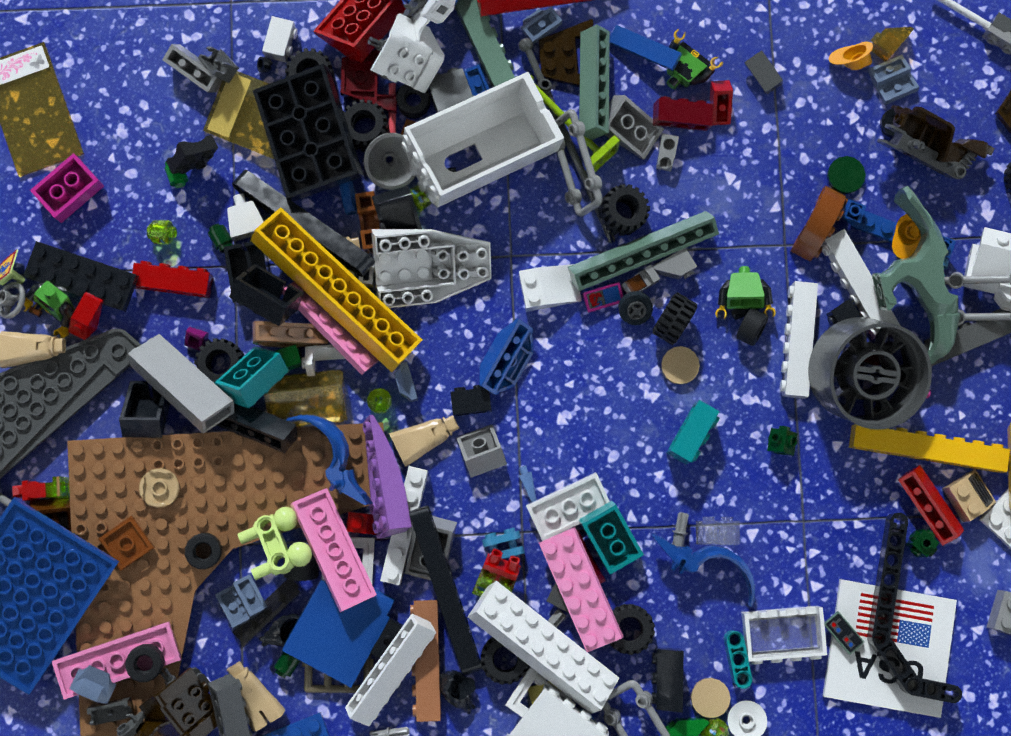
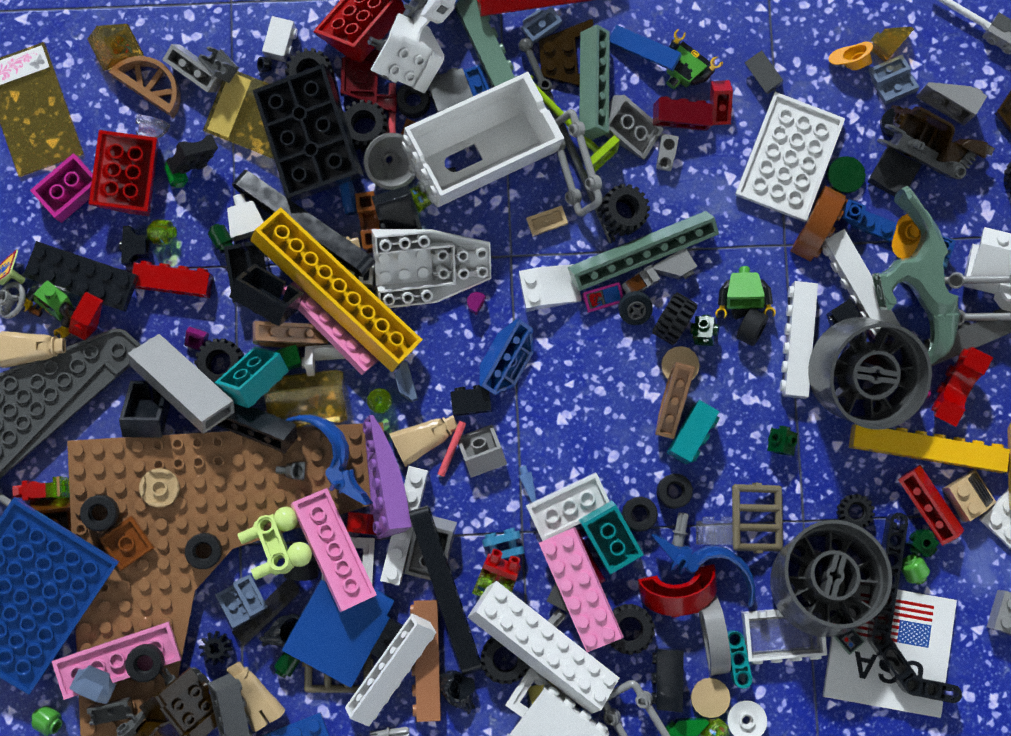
none -> bright green head [31,706,62,736]
none -> black tyre [80,495,119,531]
none -> clear yellow slope [87,24,144,71]
none -> red slope [89,130,159,216]
none -> medium nougat window [109,56,181,119]
none -> black brick [119,226,150,267]
none -> clear brick [135,114,170,139]
none -> black gear [199,631,233,665]
none -> dark grey piece [276,462,305,481]
none -> coral bar [438,421,466,477]
none -> magenta brick [467,292,486,315]
none -> tan plate [526,205,568,237]
none -> black tyre [622,496,658,532]
none -> red brick [638,564,717,617]
none -> medium nougat window [655,362,695,439]
none -> black tyre [656,474,693,509]
none -> brick [691,315,719,346]
none -> light grey window [699,596,731,676]
none -> dark tan bar [732,483,783,553]
none -> white plate [735,92,845,222]
none -> dark grey wheel [770,520,892,637]
none -> black tyre [836,494,875,528]
none -> black brick [868,148,922,197]
none -> bright green head [901,554,930,585]
none -> light grey slope [916,82,987,126]
none -> red brick [931,347,994,427]

